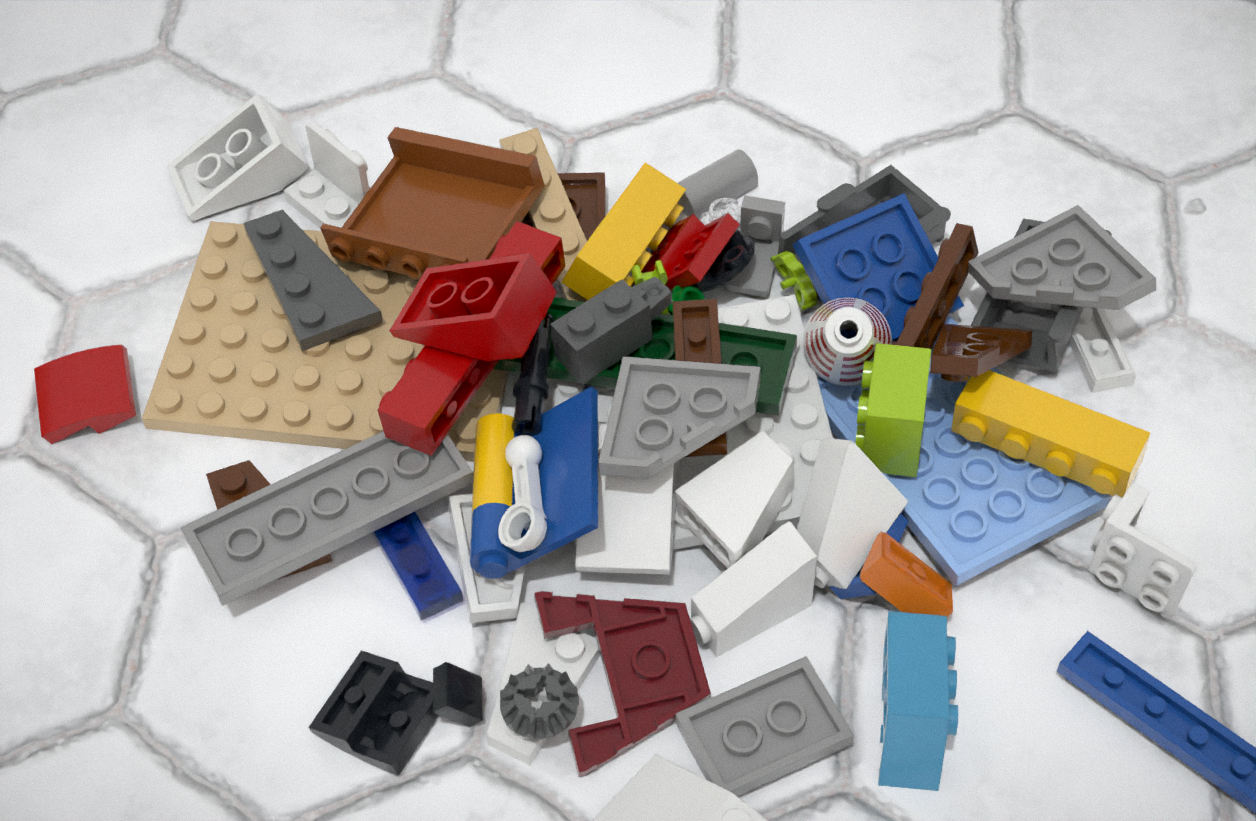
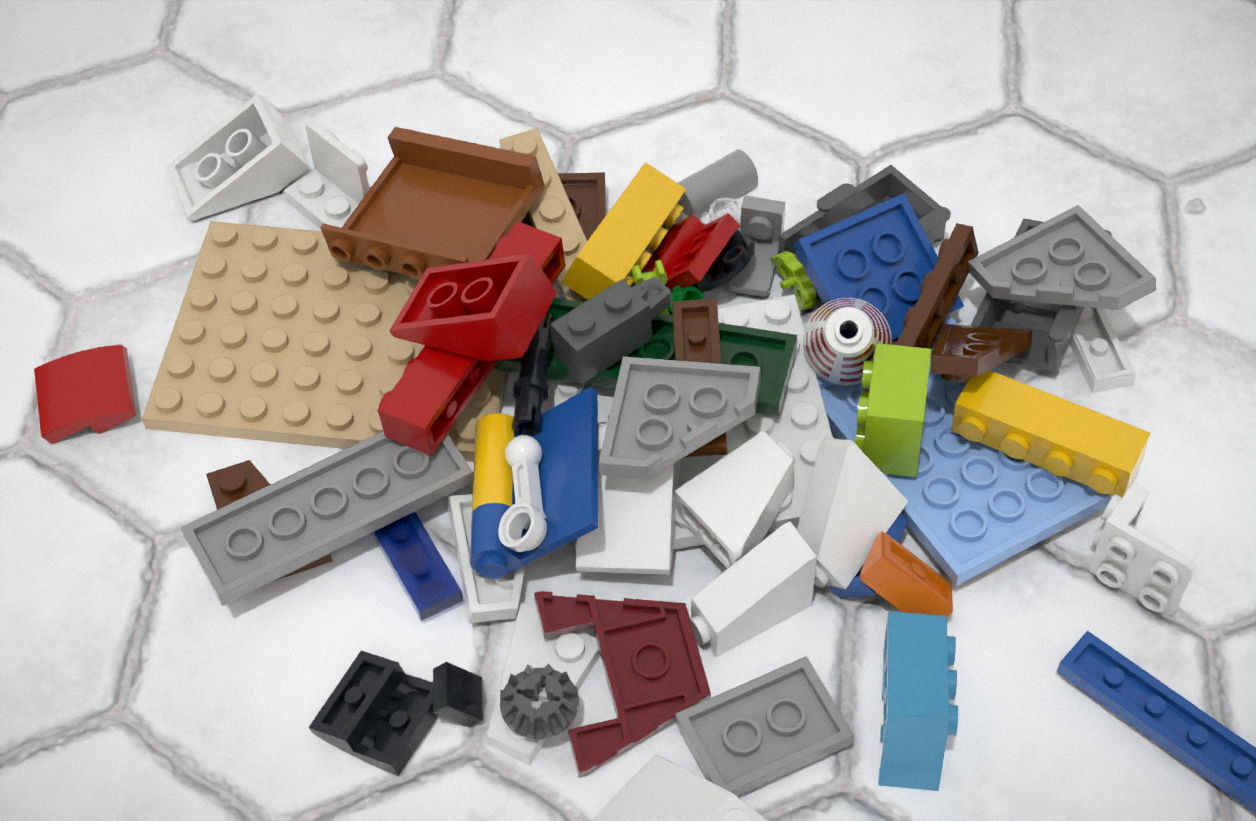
dark grey wing [243,209,382,351] -> none

